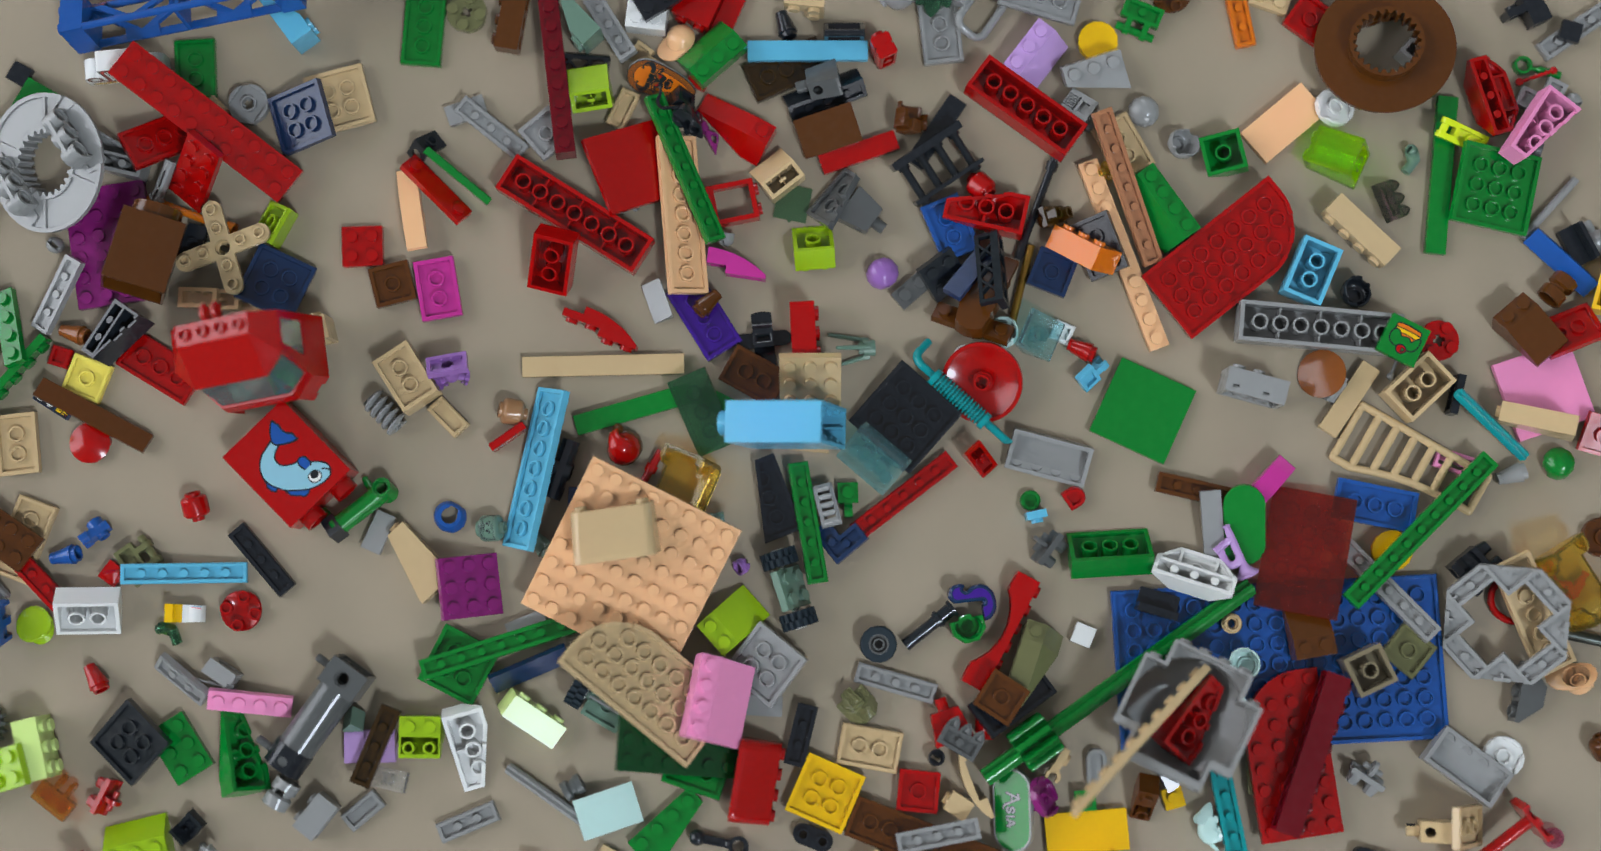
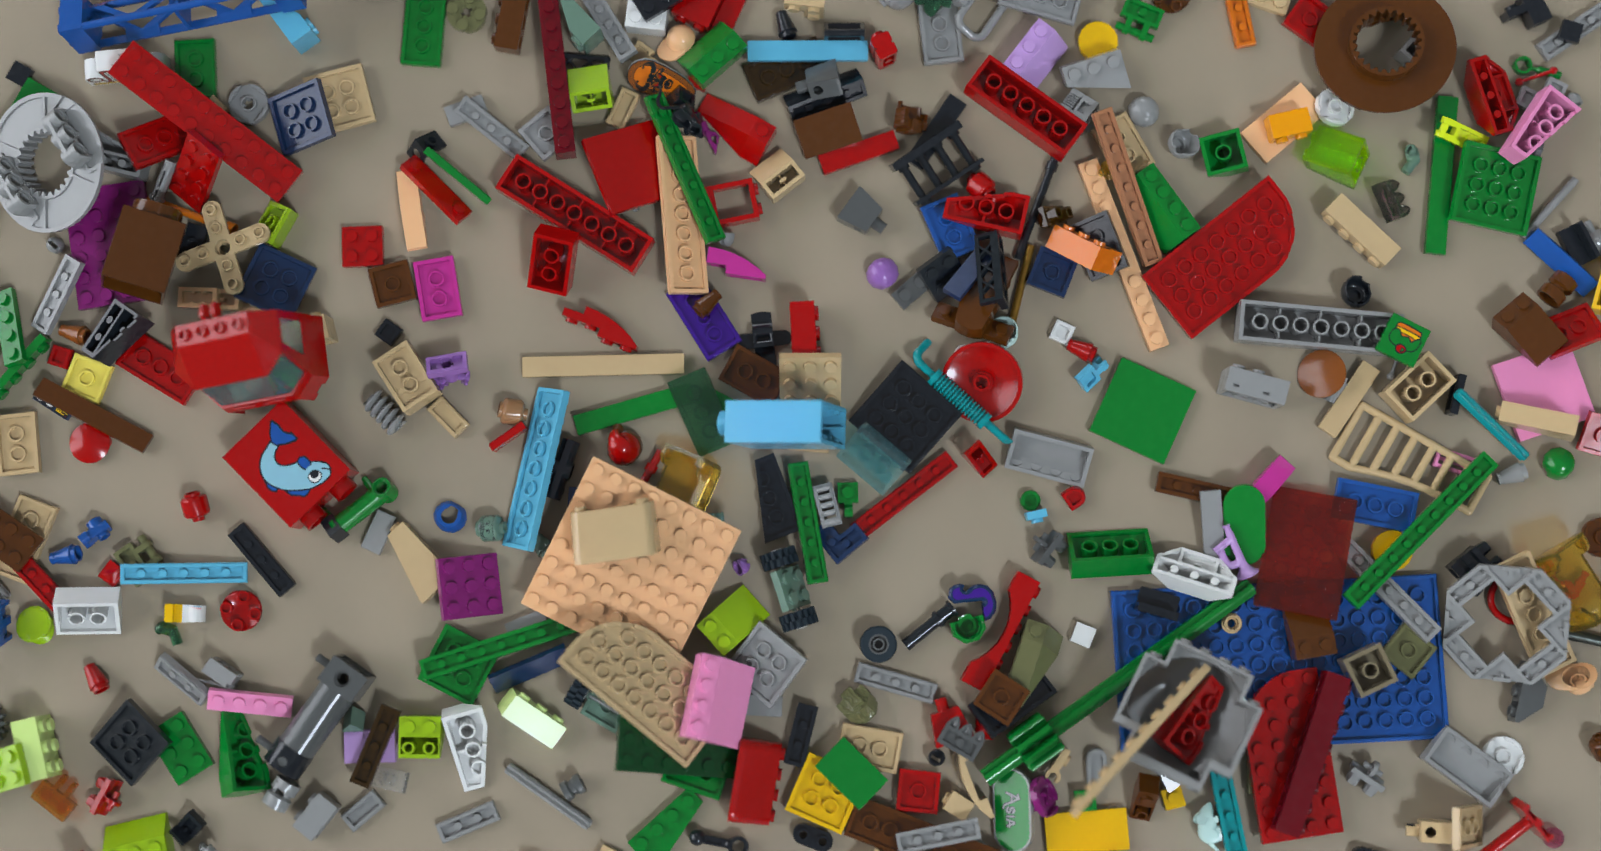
light aqua tile [572,781,644,841] -> none
light grey slope [641,278,674,324] -> none
clear green piece [773,186,813,224] -> none
lime slope [792,226,836,271] -> none
dark grey wing [806,168,860,230] -> none
sand green plant [828,333,876,366] -> none
clear light blue slope [1015,308,1065,362] -> none
light aqua hair [1229,647,1261,677] -> none
medium azure brick [1277,234,1344,306] -> none
red plate [1421,320,1459,361] -> none
none -> black tile [374,318,404,347]
none -> green tile [815,736,888,810]
none -> light orange brick [1264,107,1313,145]

